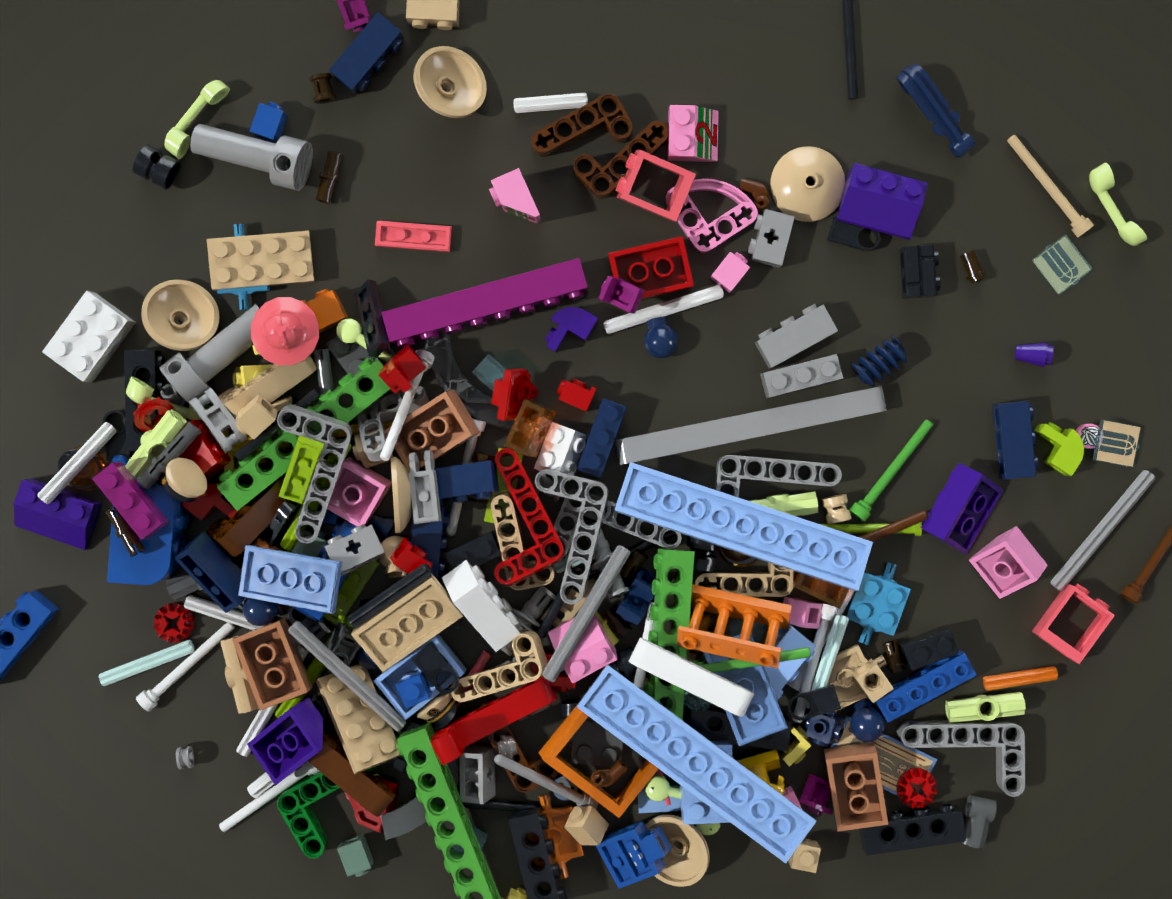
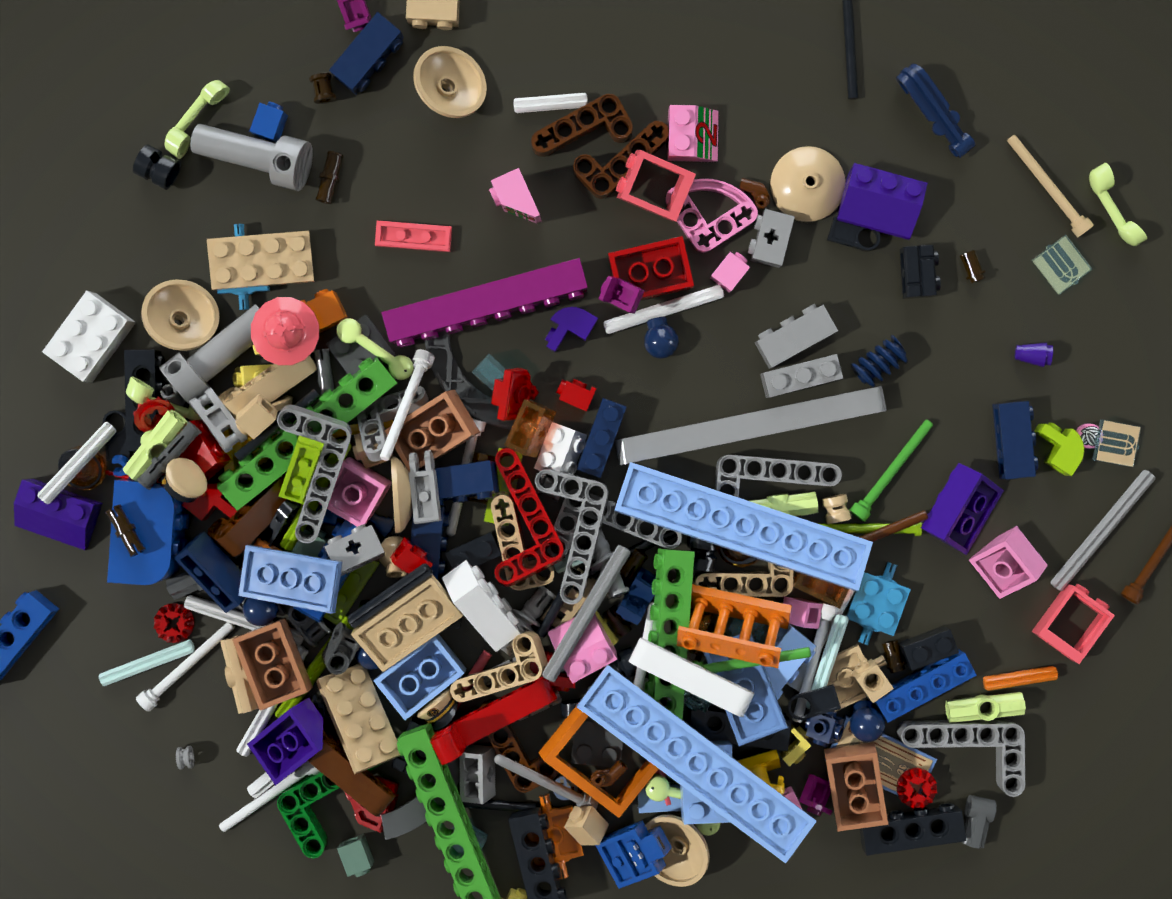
magenta brick [93,462,170,540] -> none
light grey axle [288,621,406,731] -> none
black plate [355,279,390,358] -> none
red brick [378,344,426,394] -> none
blue brick [395,671,432,709] -> none
black piece [412,643,460,694] -> none
clear plate [497,735,518,759] -> none
tan brick [788,838,821,873] -> none

